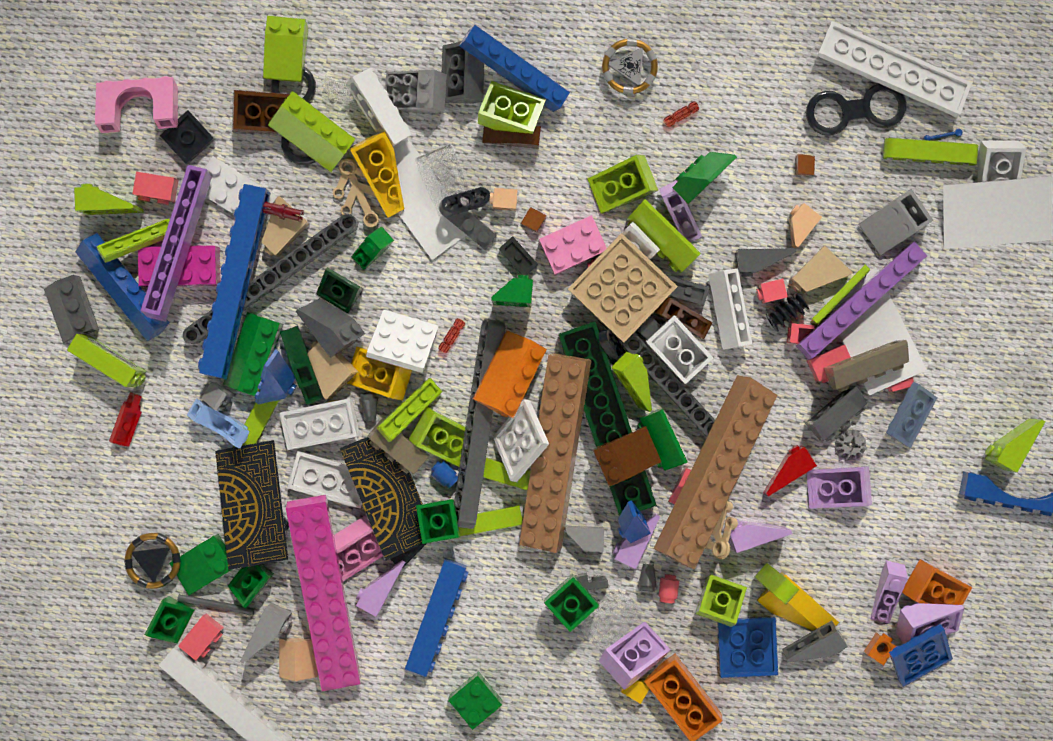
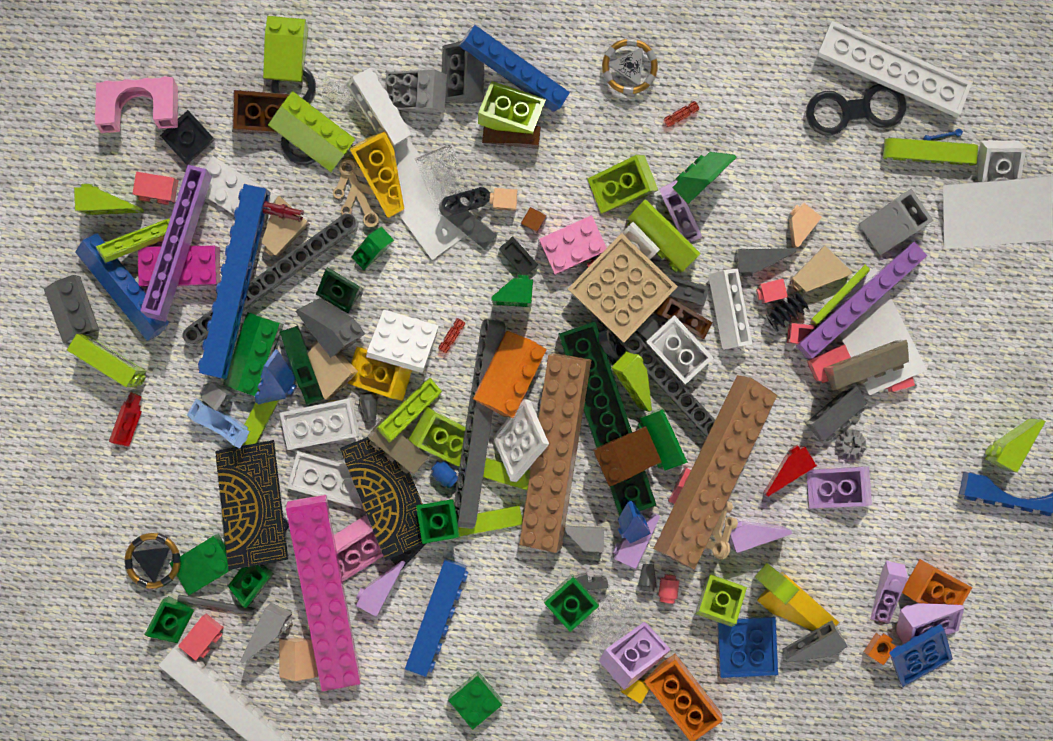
dark orange slope [795,154,815,175] -> none
sand blue plate [886,382,938,448] -> none

